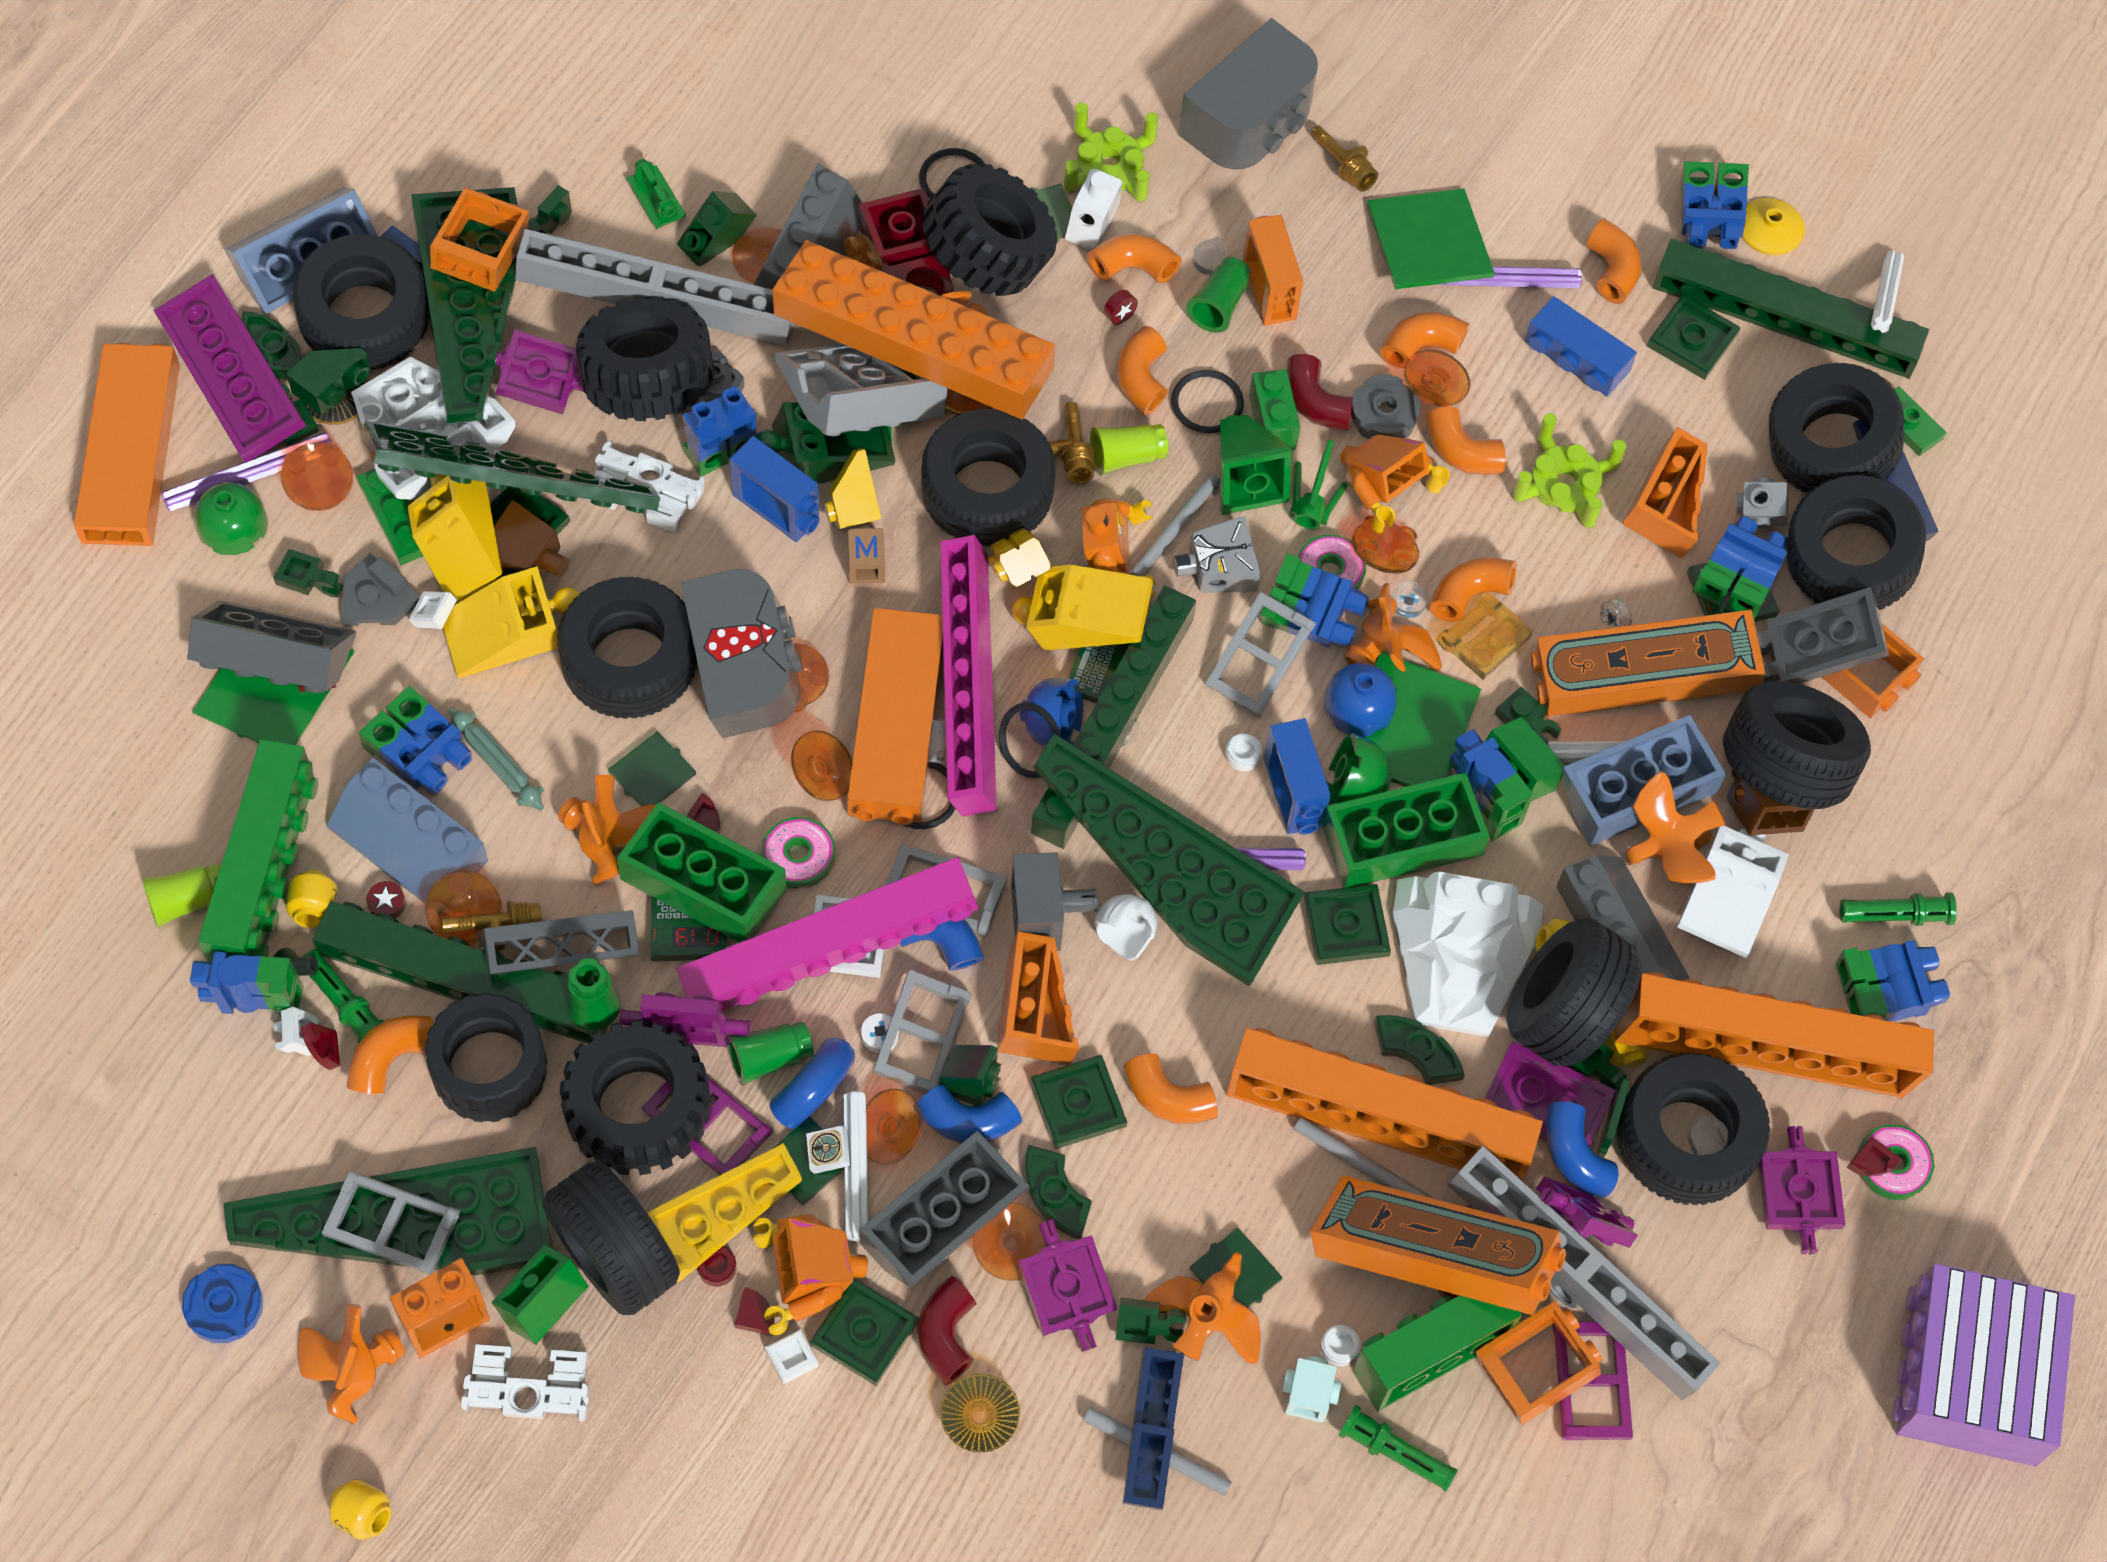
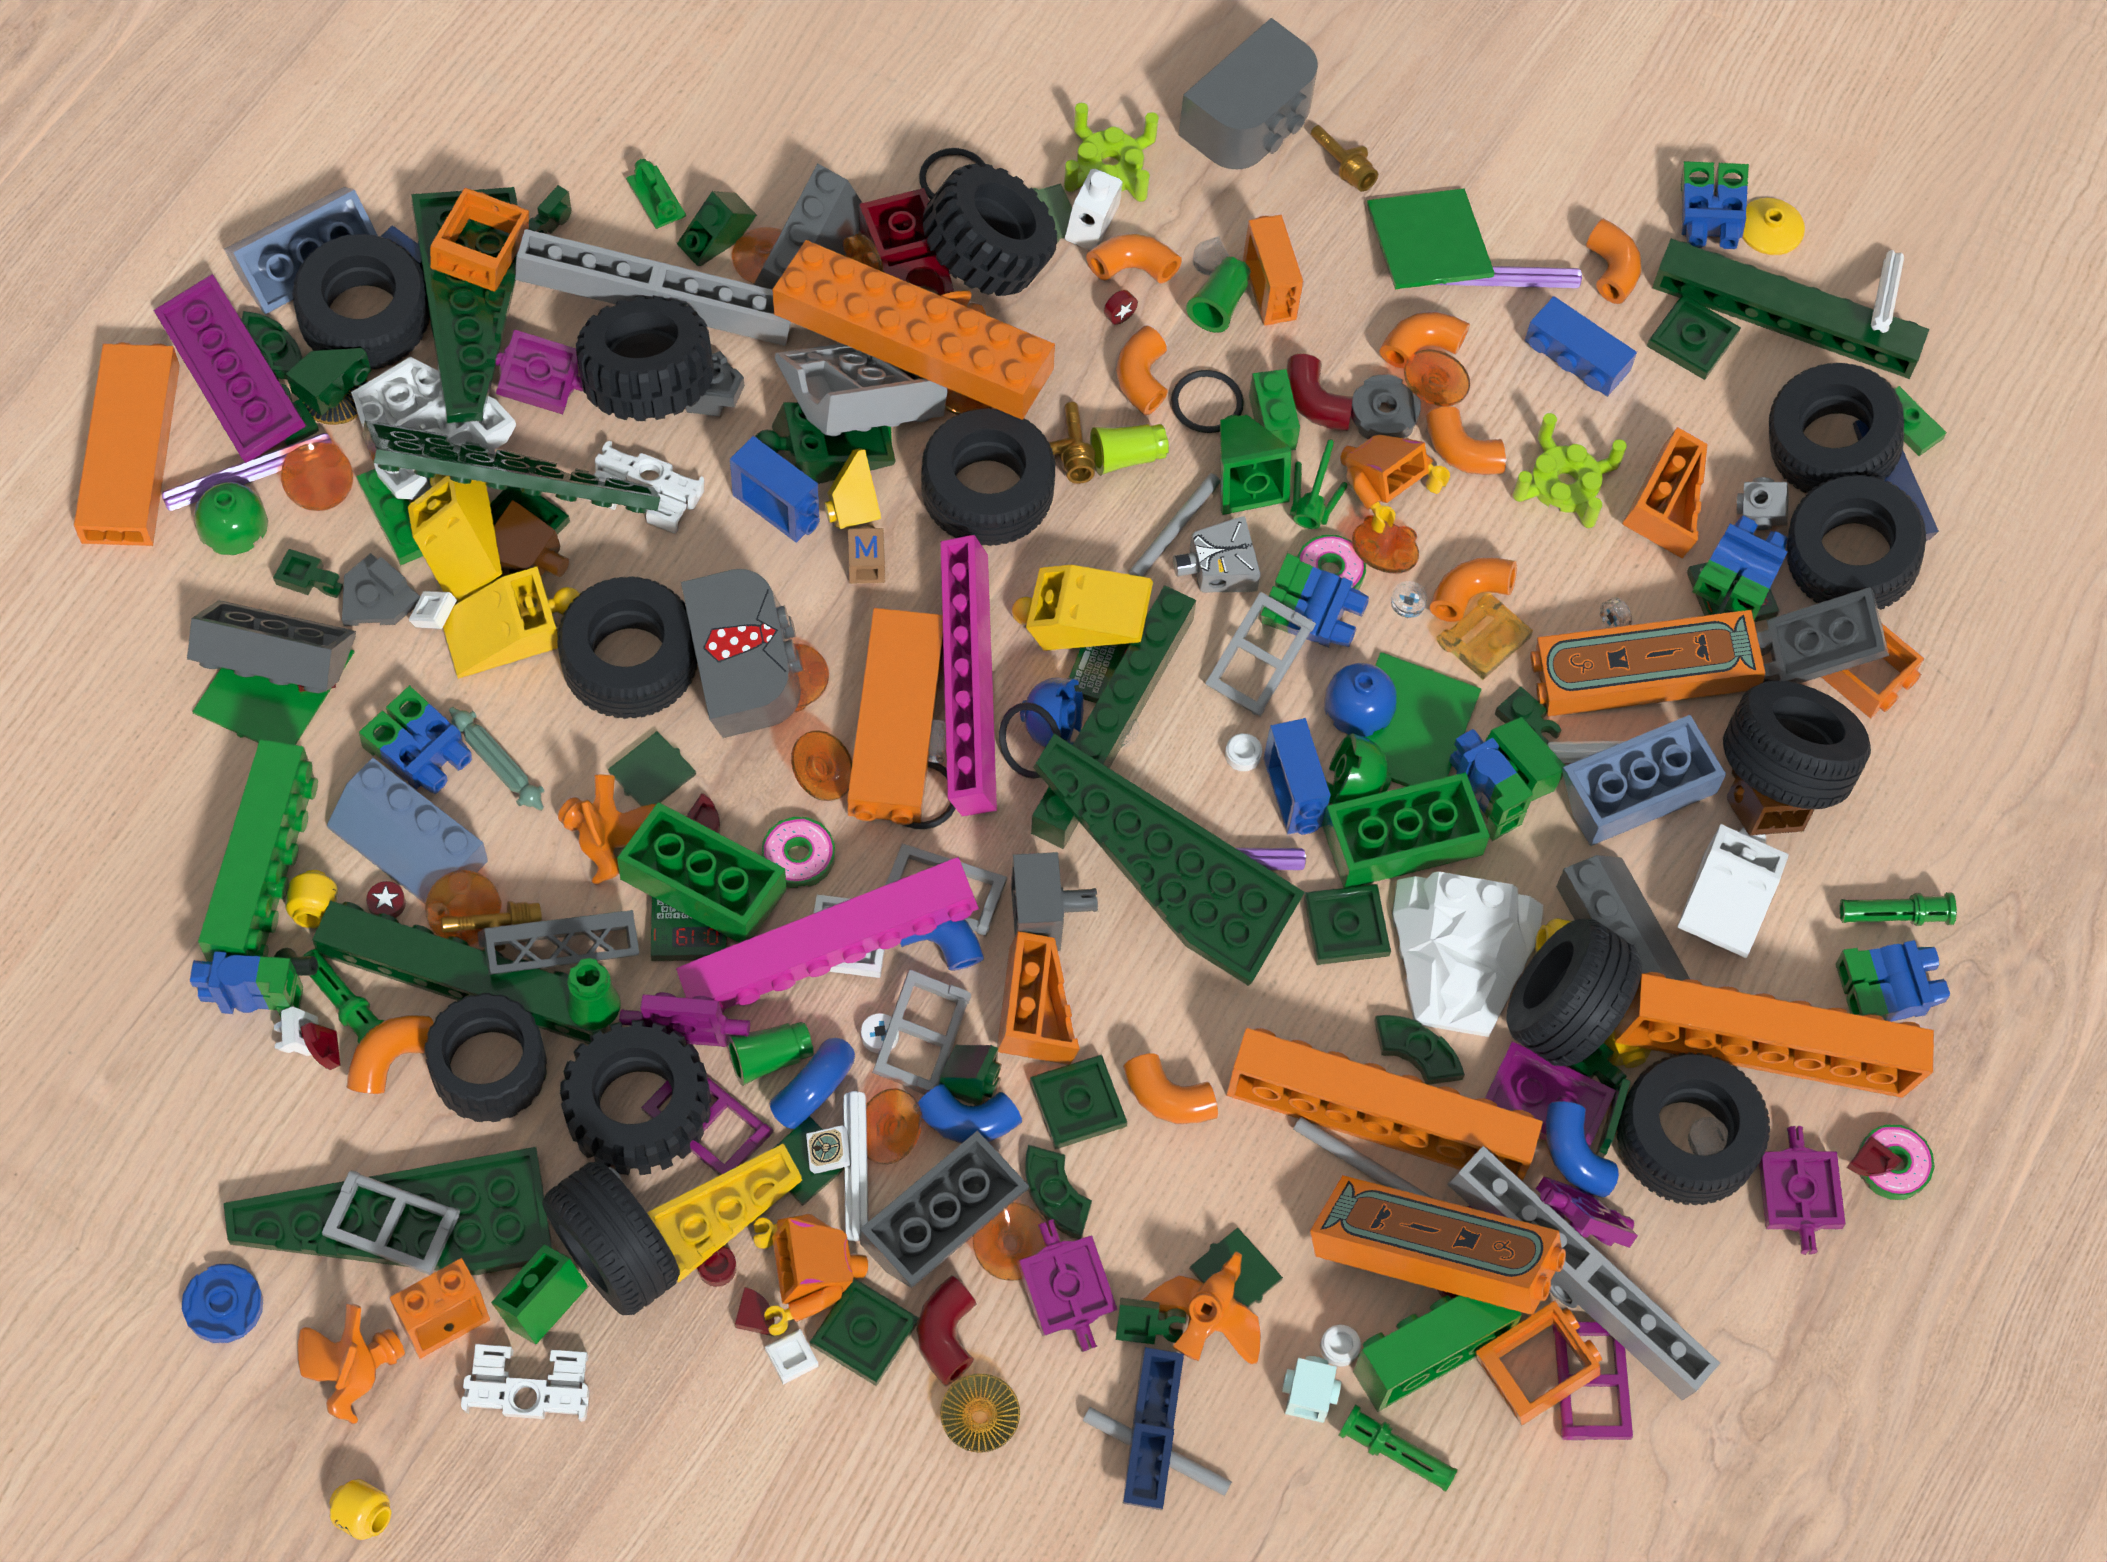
lime plant [141,864,220,928] -> none
blue hips [682,386,757,477] -> none
brick [987,528,1051,587] -> none
orange torso [1082,498,1156,597] -> none
white hair [1094,894,1158,960] -> none
orange animal [1344,583,1442,672] -> none
orange animal [1625,771,1726,883] -> none
medium lavender brick [1892,1263,2075,1467] -> none

